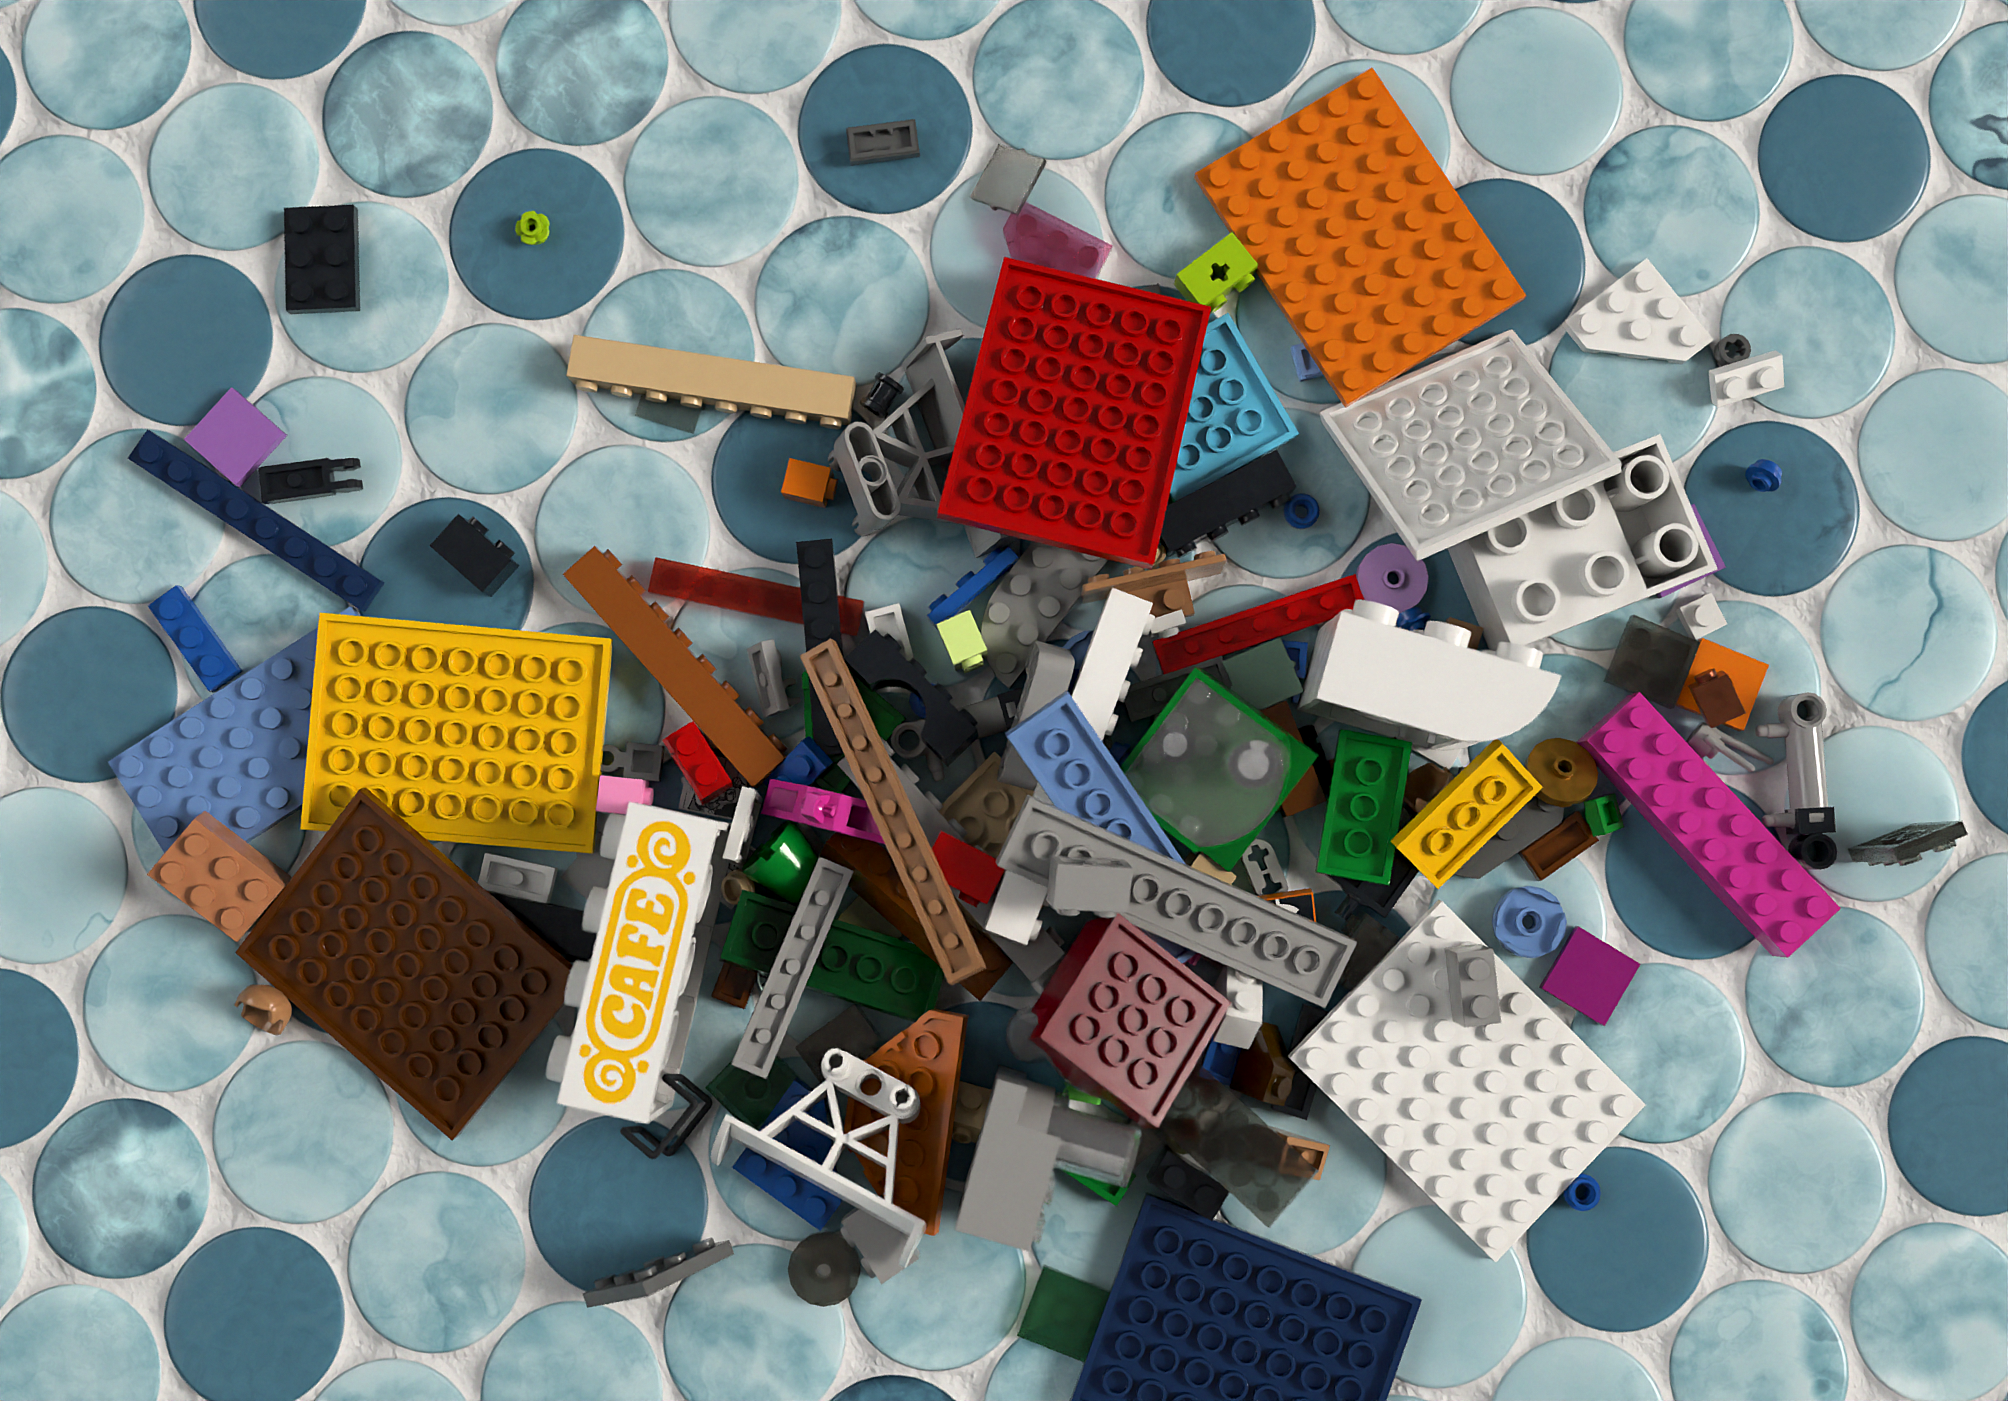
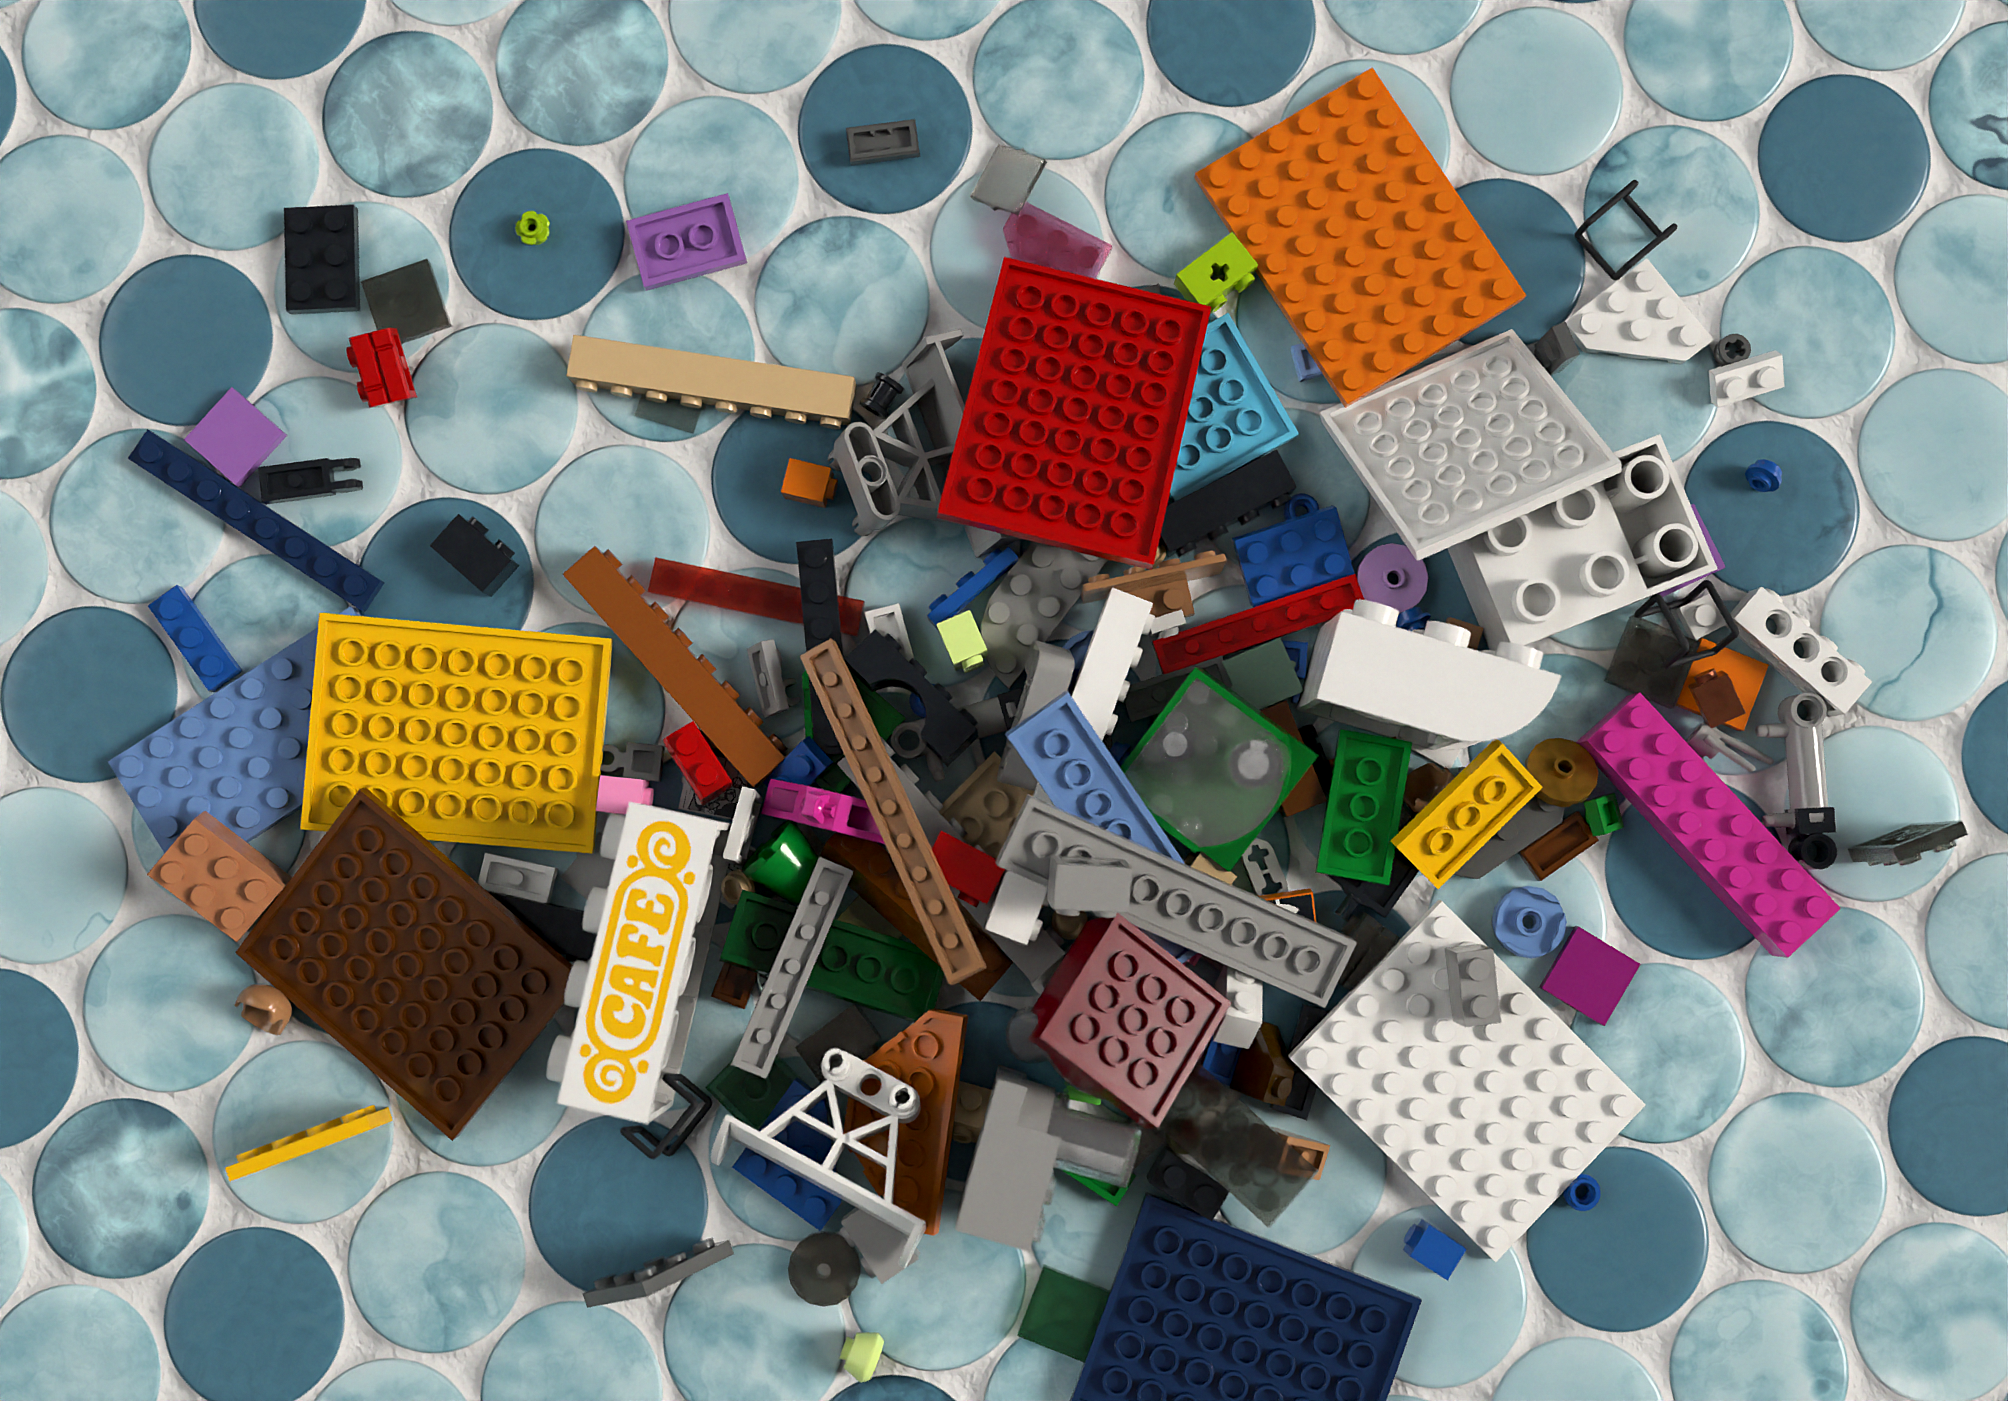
none -> yellow plate [225,1105,393,1182]
none -> red brick [346,327,417,408]
none -> clear smoke tile [361,259,452,344]
none -> medium lavender plate [626,193,747,291]
none -> yellowish green cone [839,1332,884,1383]
none -> tan plate [1052,909,1088,940]
none -> blue plate [1232,505,1354,607]
none -> blue brick [1403,1219,1467,1281]
none -> dark grey plate [1534,321,1580,376]
none -> black piece [1574,180,1678,281]
none -> black piece [1634,580,1739,669]
none -> white brick [1725,587,1872,717]

